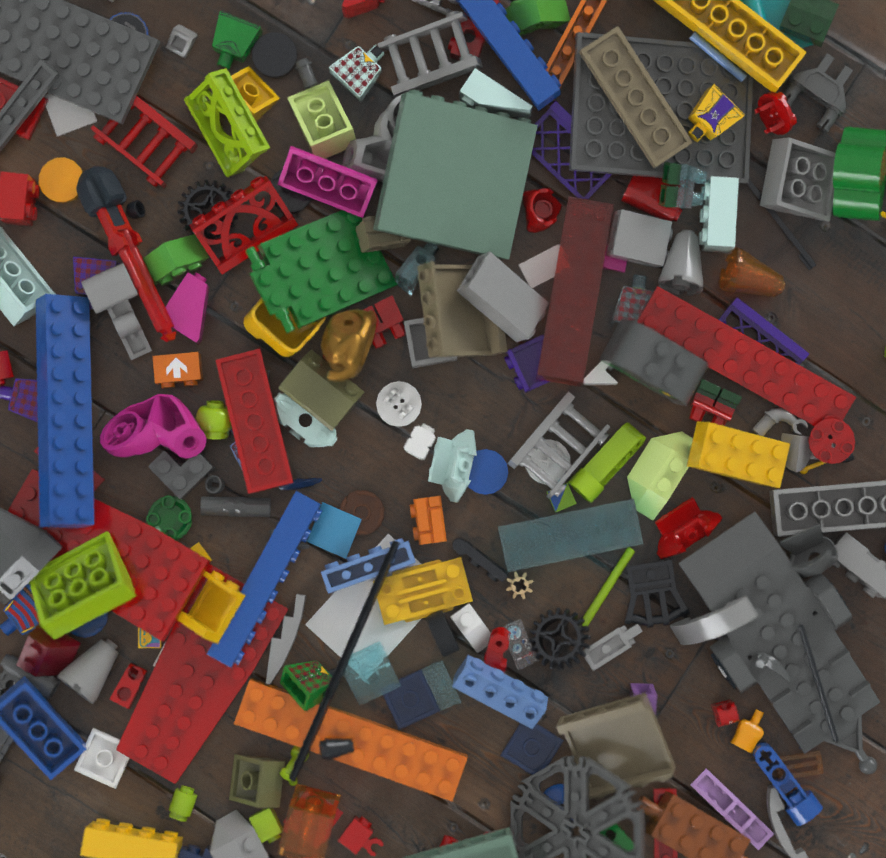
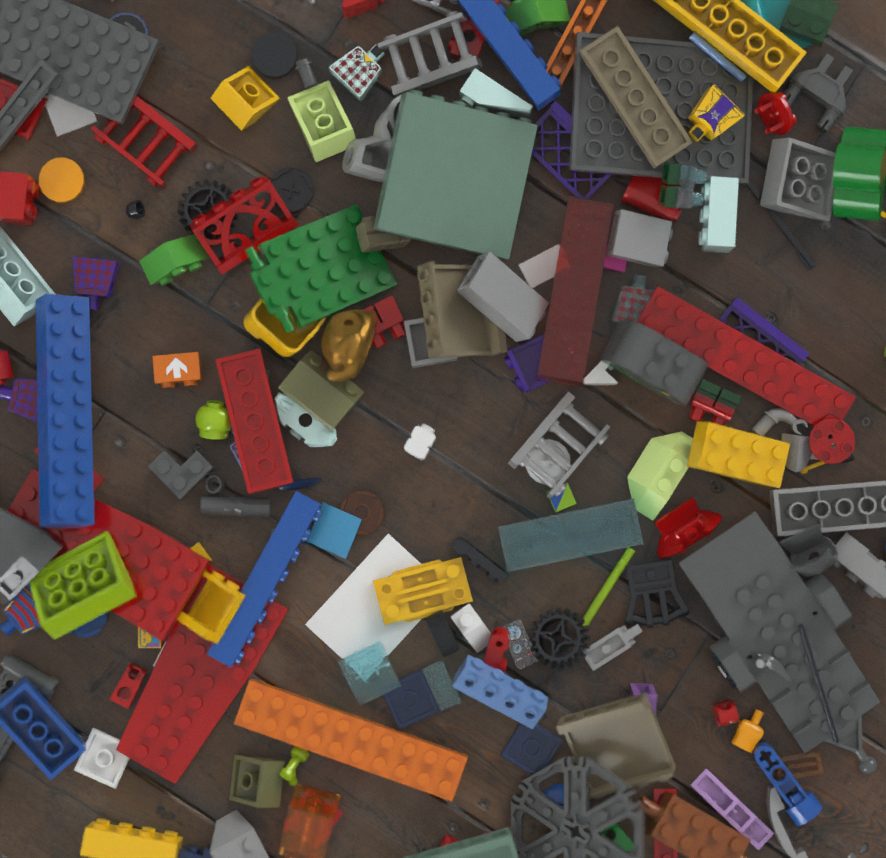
dark red slope [16,622,81,677] -> none
light grey cone [57,639,119,704] -> none
red piece [76,166,176,342] -> none
light grey plate [81,263,152,360] -> none
dark pink piece [100,394,206,459] -> none
green dish [146,495,193,540] -> none
light grey slope [165,25,198,58] -> none
dark pink slope [165,272,210,344] -> none
lime brick [168,785,197,822] -> none
lime fence [184,68,270,177] -> none
green torso [212,11,262,70] -> none
lime brick [249,808,284,843] -> none
light grey slope [266,594,307,684] -> none
dark pink slope [277,146,377,218] -> none
green torso [280,661,336,711] -> none
black piece [289,540,400,782] -> none
black cone [319,738,354,761] -> none
medium blue brick [321,538,416,594] -> none
red brick [338,815,384,857] -> none
white plate [376,381,422,427] -> none
clear light blue torso [394,242,439,296] -> none
orange brick [410,496,447,545] -> none
light aqua piece [428,429,477,503] -> none
blue tile [468,449,508,495] -> none
tan gear [506,571,533,599] -> none
red hair [522,188,562,233] -> none
lime beam [568,422,646,503] -> none
light grey cone [658,230,704,296] -> none
light grey slope [670,596,758,645] -> none
clear orange cone [719,247,785,297] -> none

